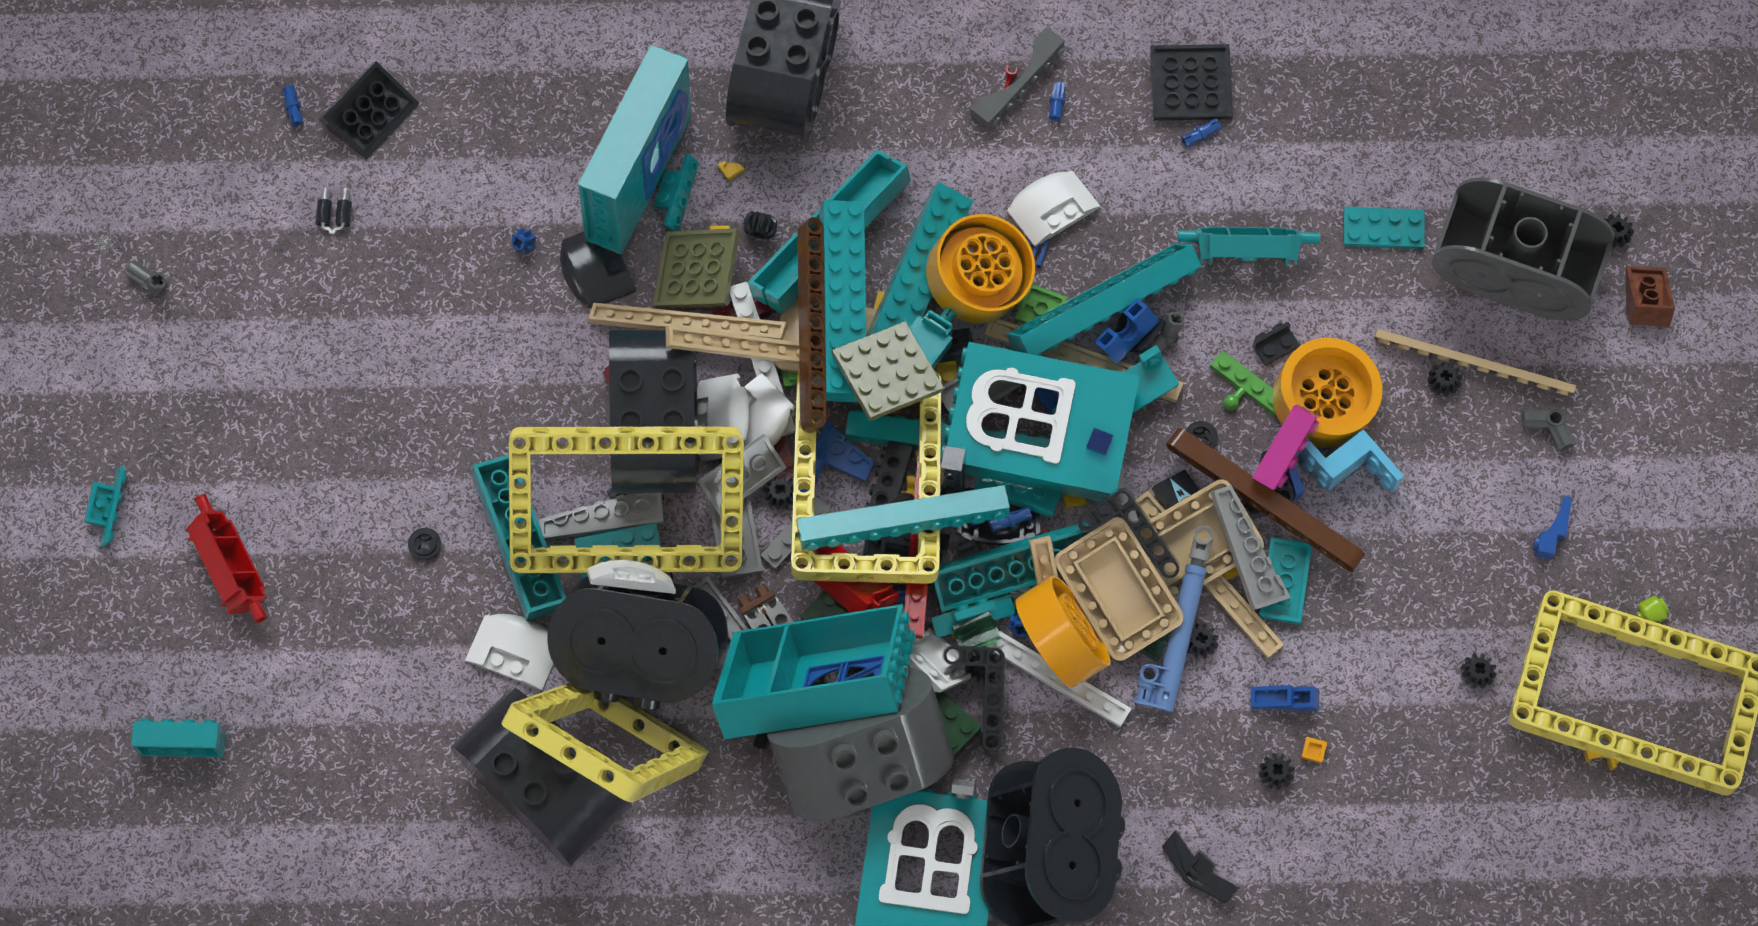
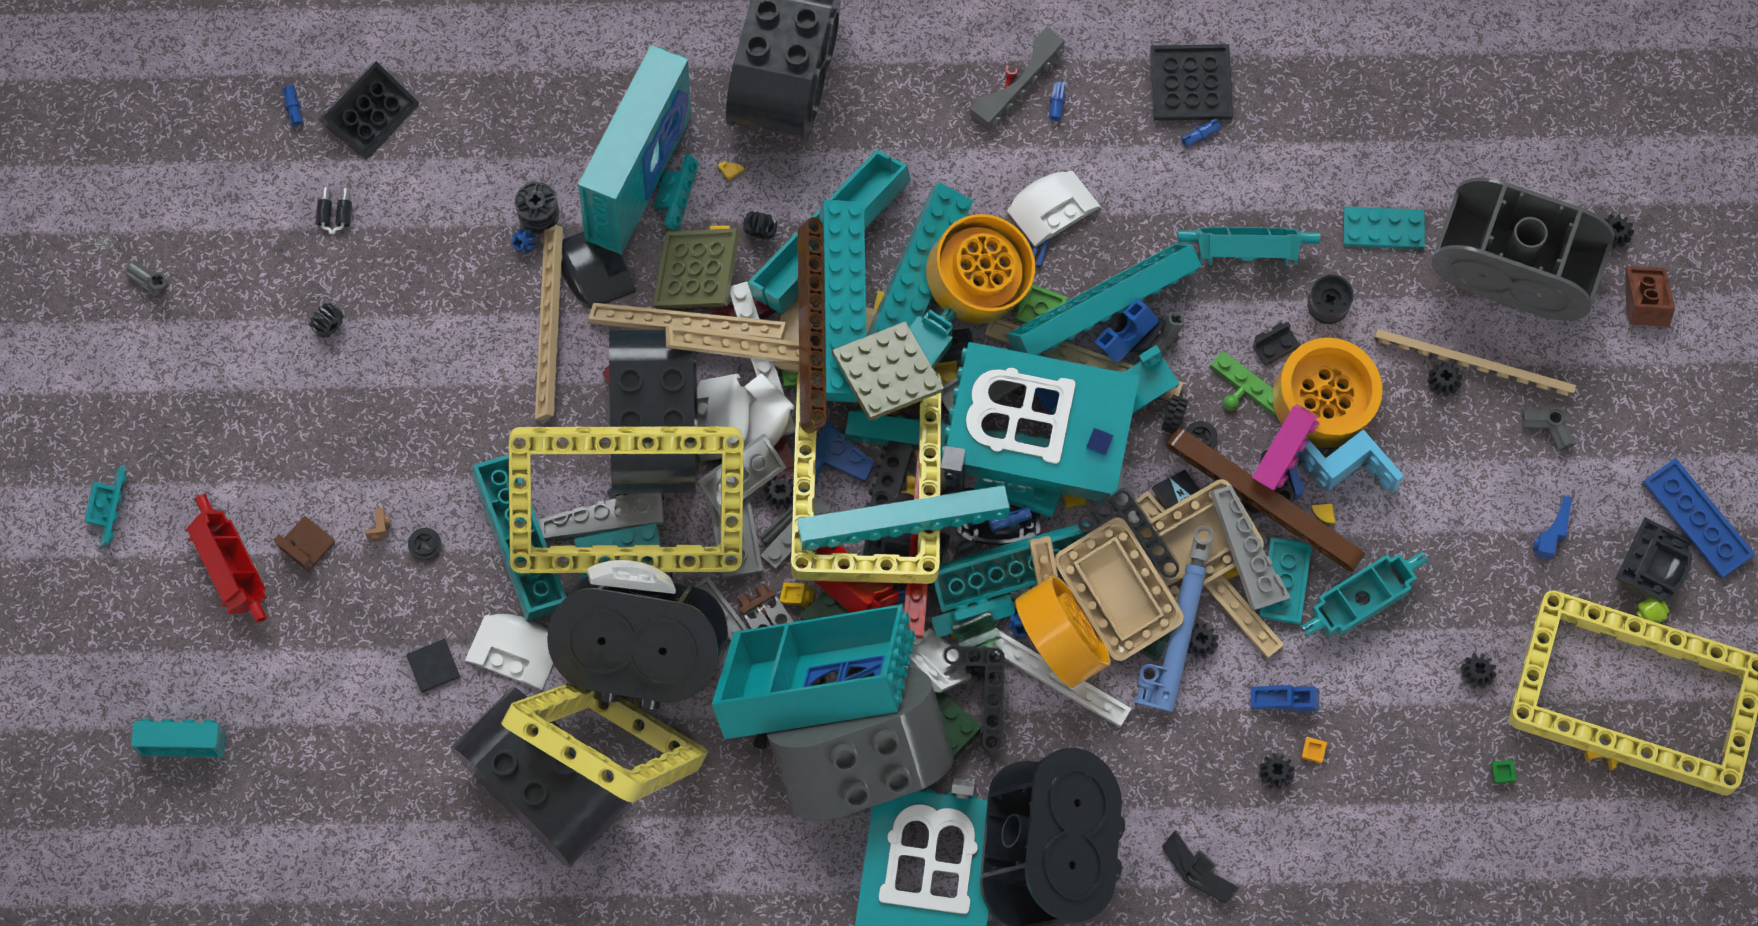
none -> reddish brown bracket [273,516,335,572]
none -> black gear [309,303,344,338]
none -> medium nougat bracket [365,508,391,542]
none -> black tile [406,638,460,693]
none -> black wheel [515,182,560,233]
none -> tan plate [535,225,563,420]
none -> dark grey axle [760,505,793,545]
none -> yellow bracket [780,582,815,609]
none -> black tyre [1161,395,1189,434]
none -> teal brick [1300,551,1428,638]
none -> black wheel [1307,274,1354,325]
none -> yellow tile [1311,503,1335,525]
none -> green plate [1491,760,1516,784]
none -> black slope [1615,517,1692,602]
none -> blue plate [1642,458,1755,580]

